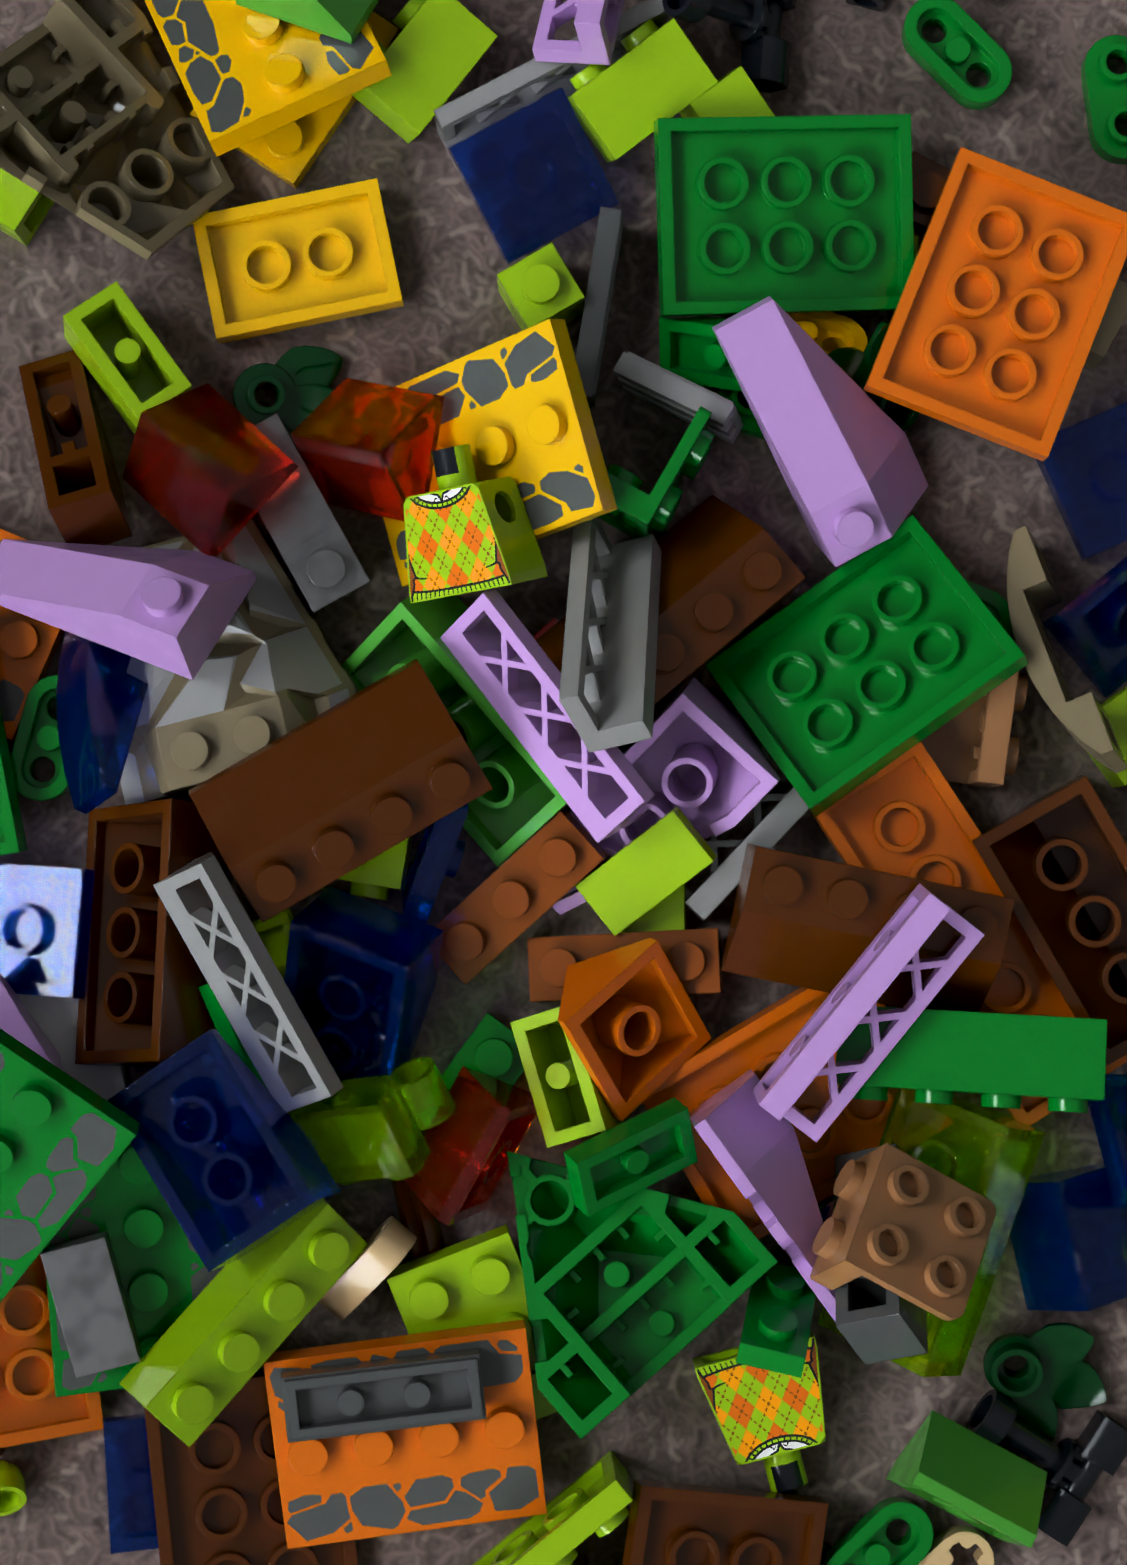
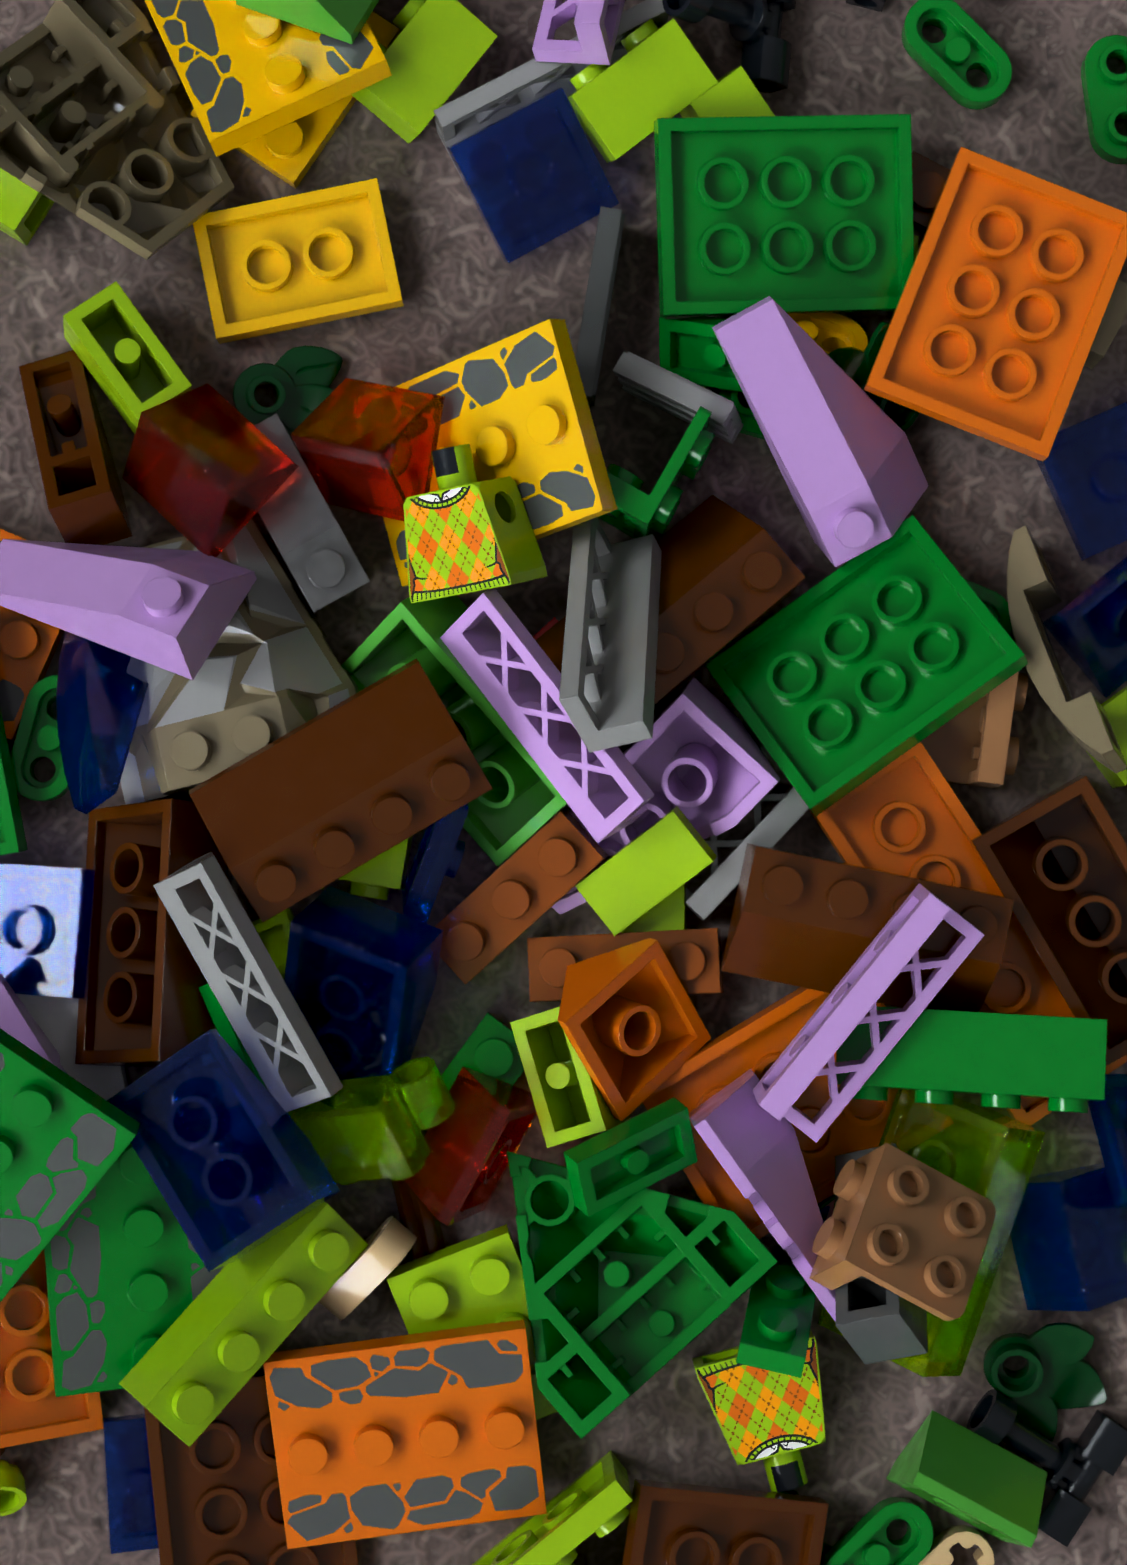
flat silver tile [40,1231,143,1378] -> none
dark grey tile [281,1348,487,1443] -> none
lime brick [497,242,585,330] -> none

